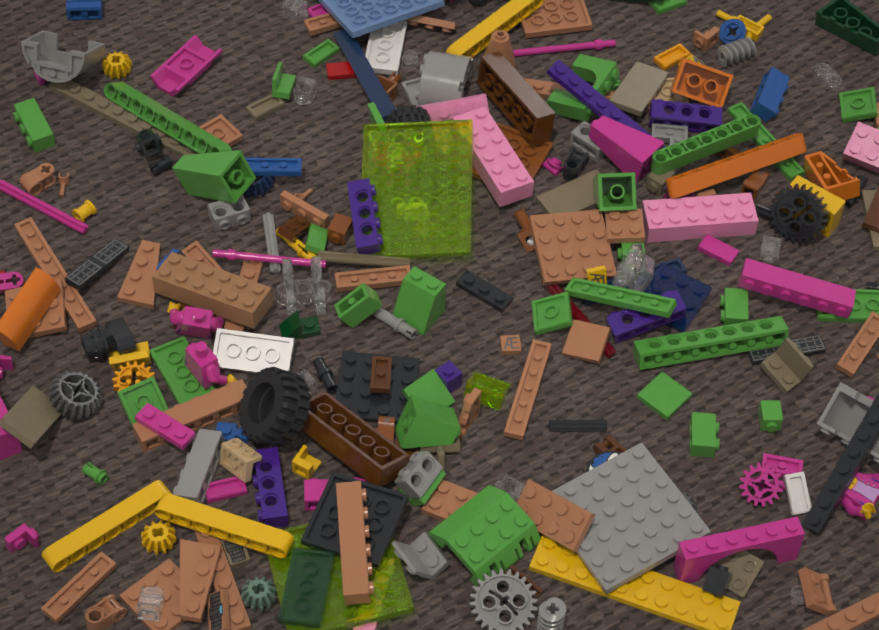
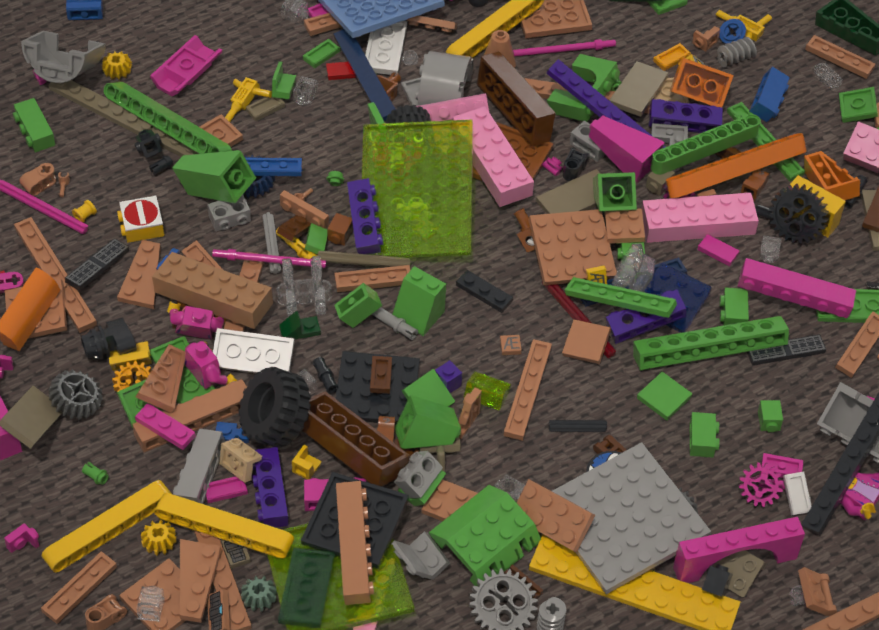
bright green tile [532,291,573,335] -> none
dark tan bracket [759,337,814,394] -> none
none -> piece [117,196,164,243]
none -> nougat wing [135,344,185,413]
none -> yellow piece [225,77,272,122]
none -> bright green plate [326,171,344,186]
none -> nougat plate [805,35,876,79]

